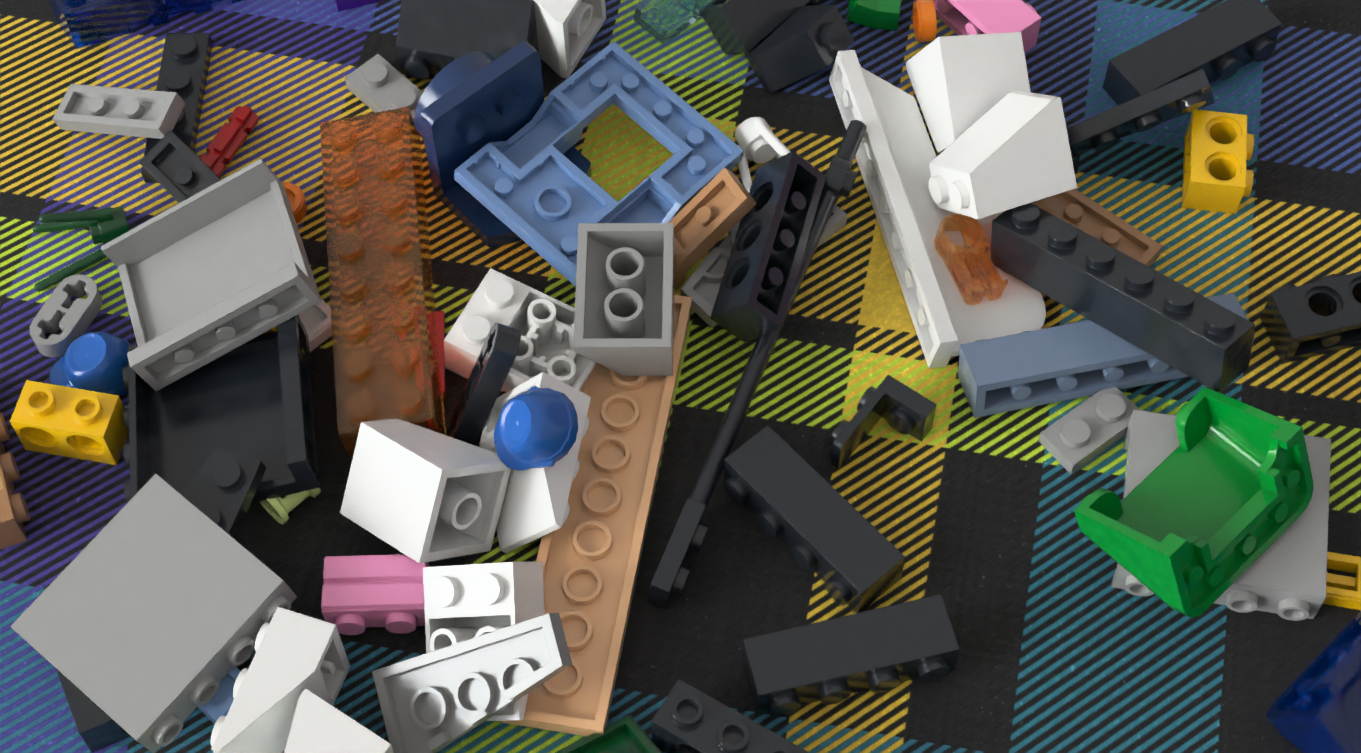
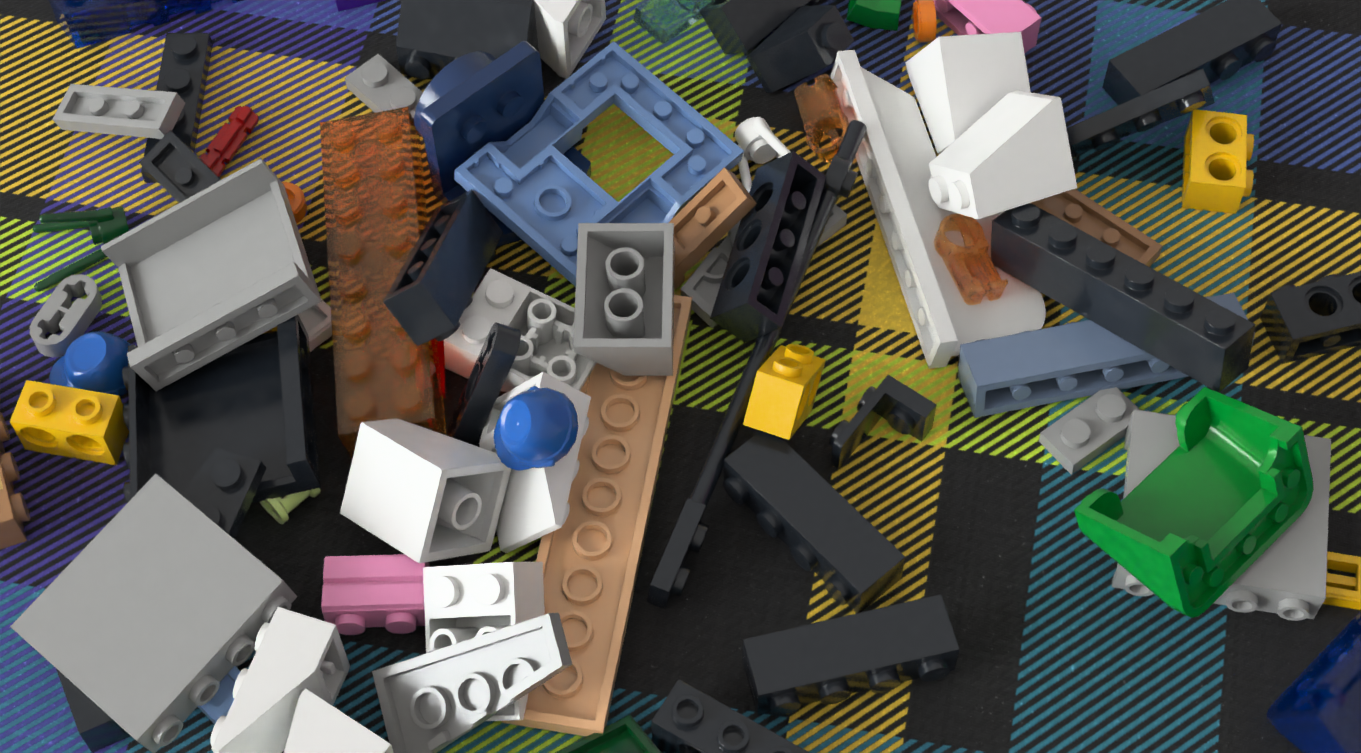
none -> black brick [383,189,504,346]
none -> yellow brick [743,344,826,440]
none -> clear orange piece [794,74,849,163]

